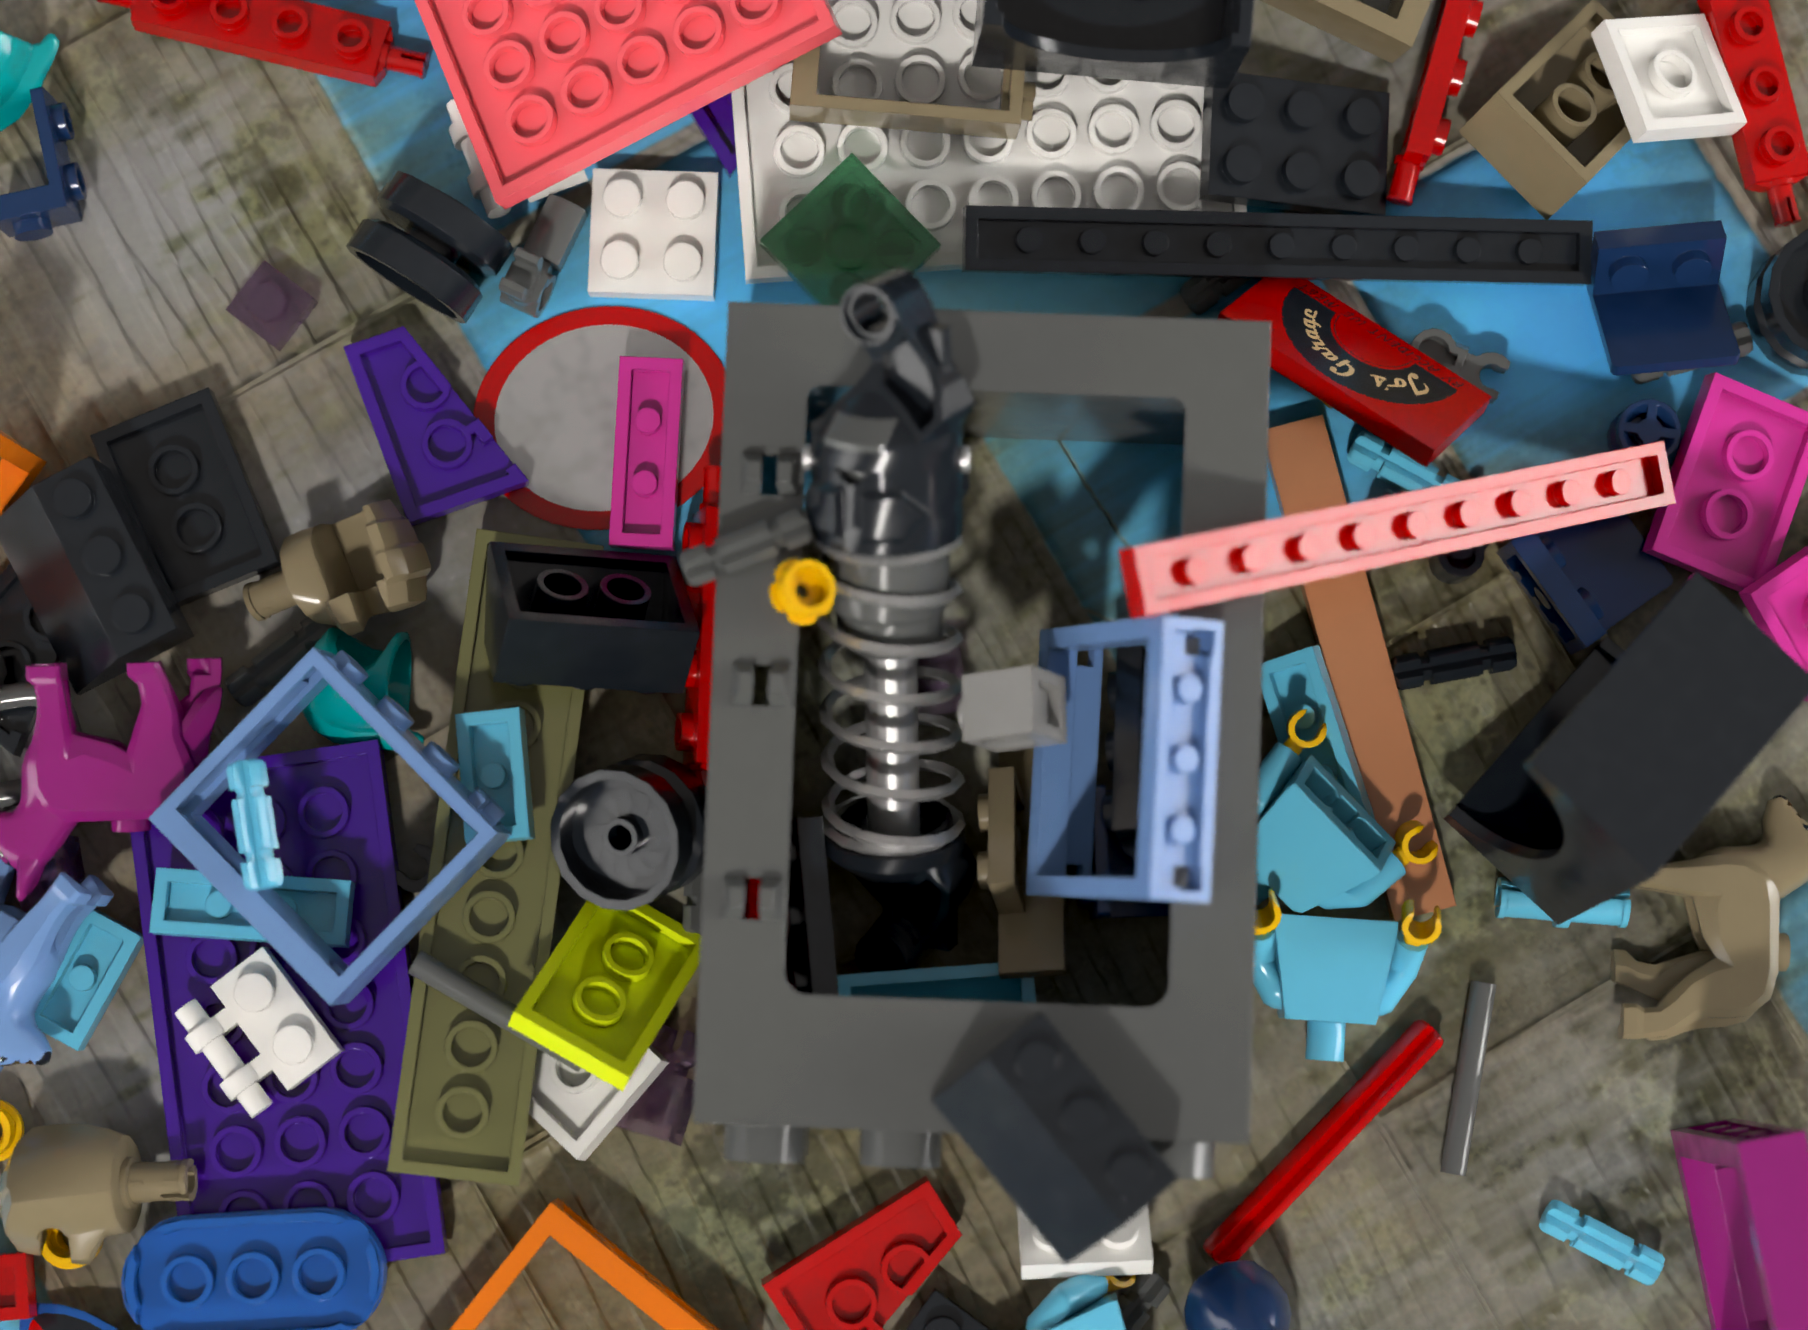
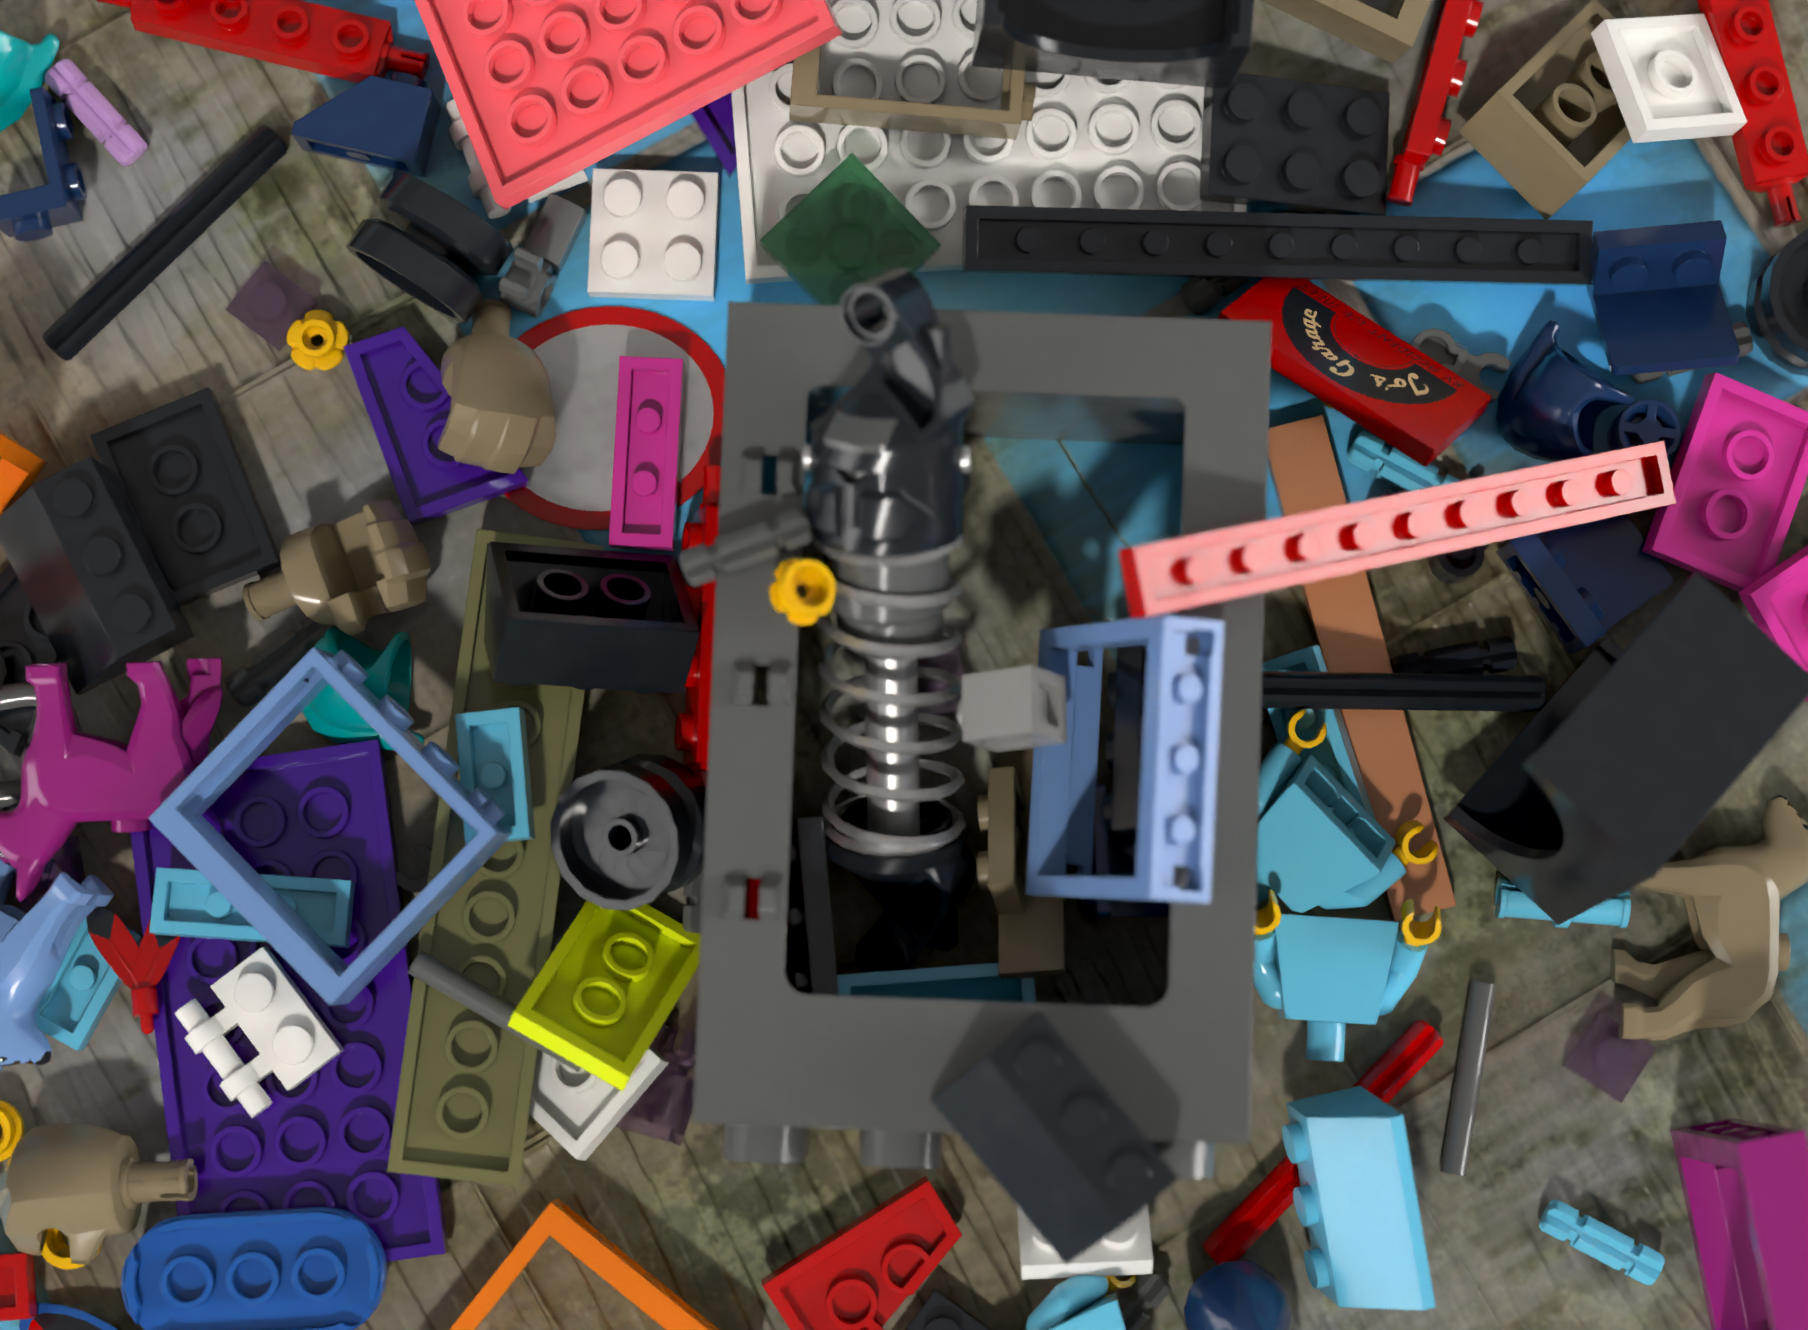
medium azure axle [226,759,284,891] -> none
none -> black axle [42,124,288,361]
none -> lavender axle [44,59,147,167]
none -> red piece [86,907,181,1034]
none -> yellow plate [286,310,349,371]
none -> dark blue slope [291,72,441,178]
none -> dark tan piece [438,299,556,474]
none -> black axle [1261,671,1547,712]
none -> medium azure slope [1282,1086,1436,1311]
none -> dark blue piece [1496,320,1635,462]
none -> clear purple plate [1562,1012,1656,1103]

